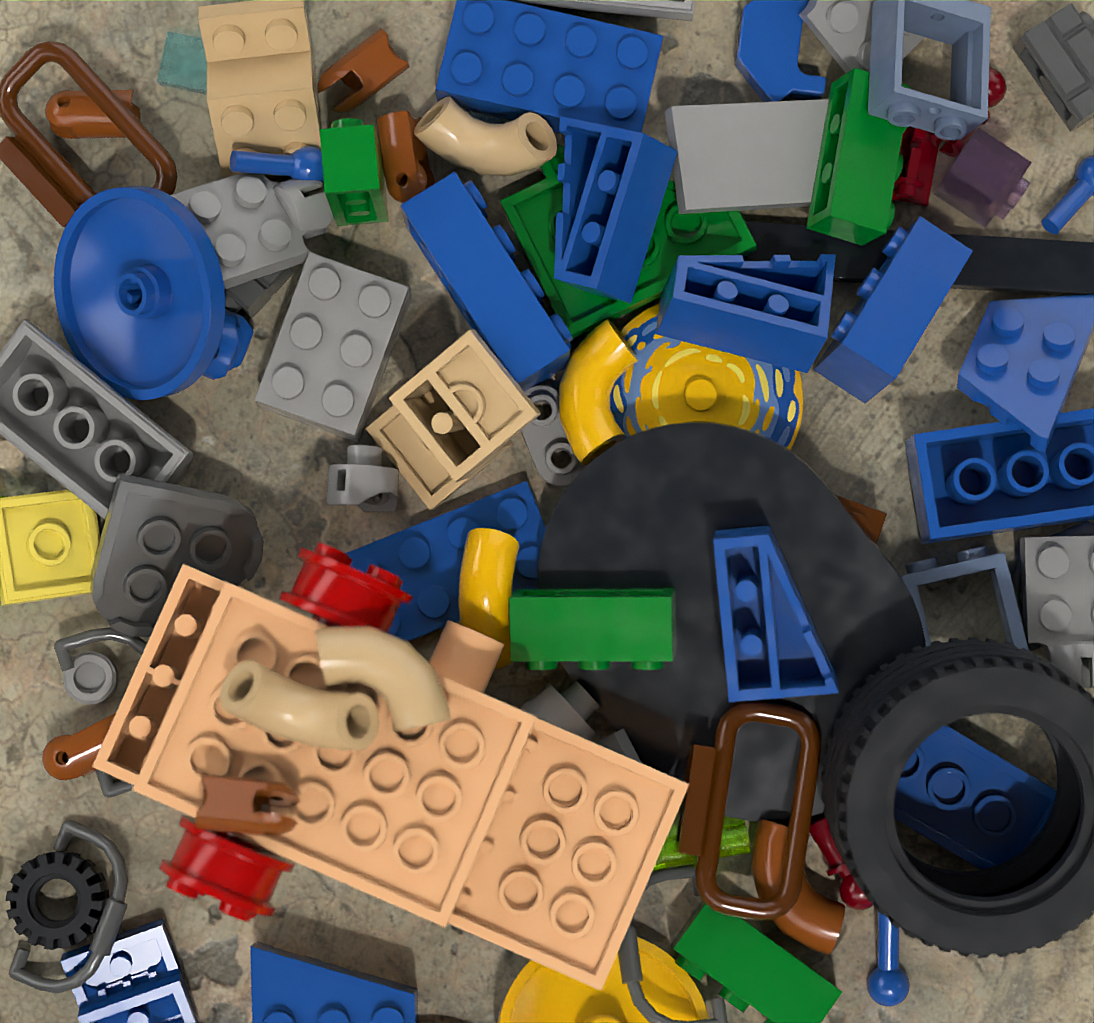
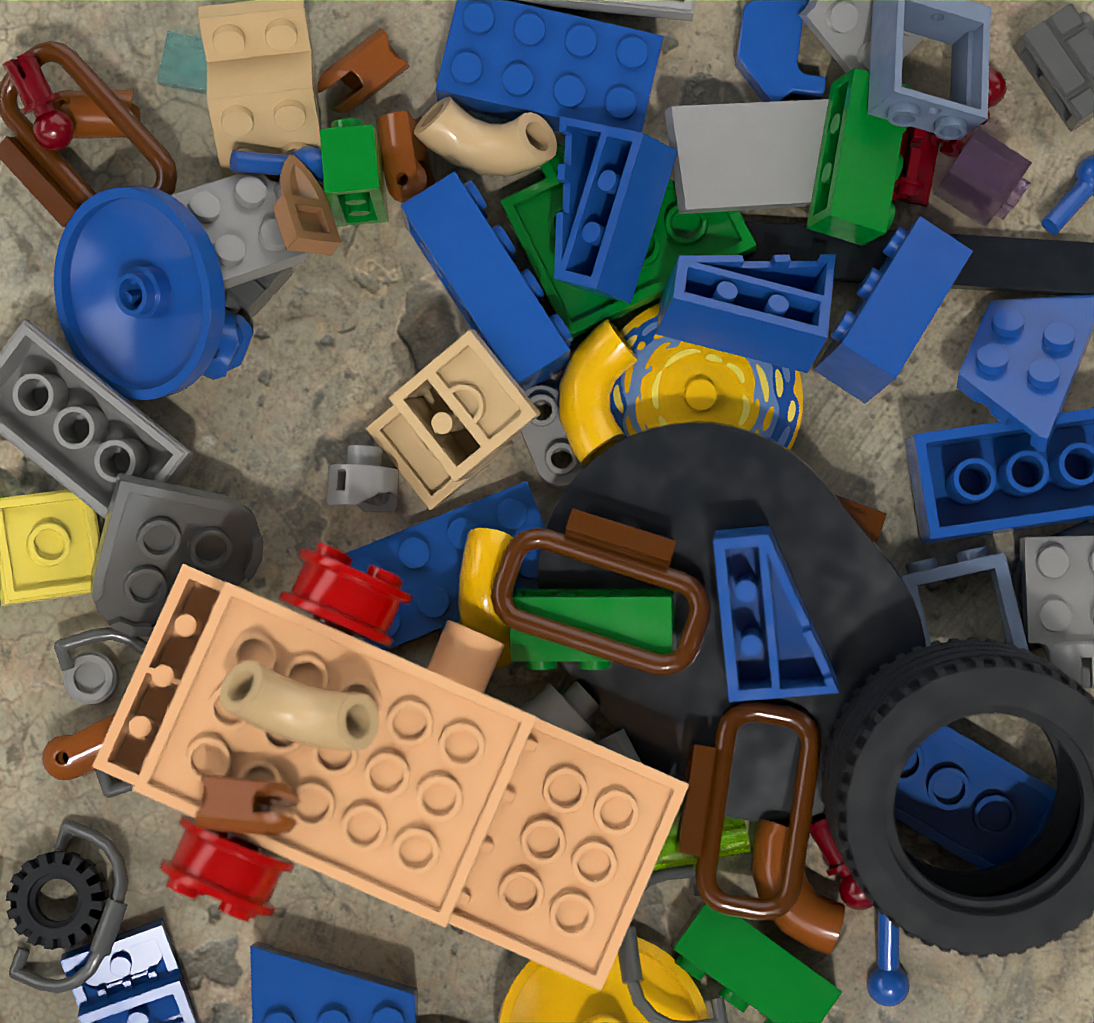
light grey brick [255,252,412,443] -> none
tan cylinder [316,627,451,731] -> none
none -> dark red pin [3,50,75,151]
none -> medium nougat plate [273,155,342,256]
none -> reddish brown bar [490,508,711,676]

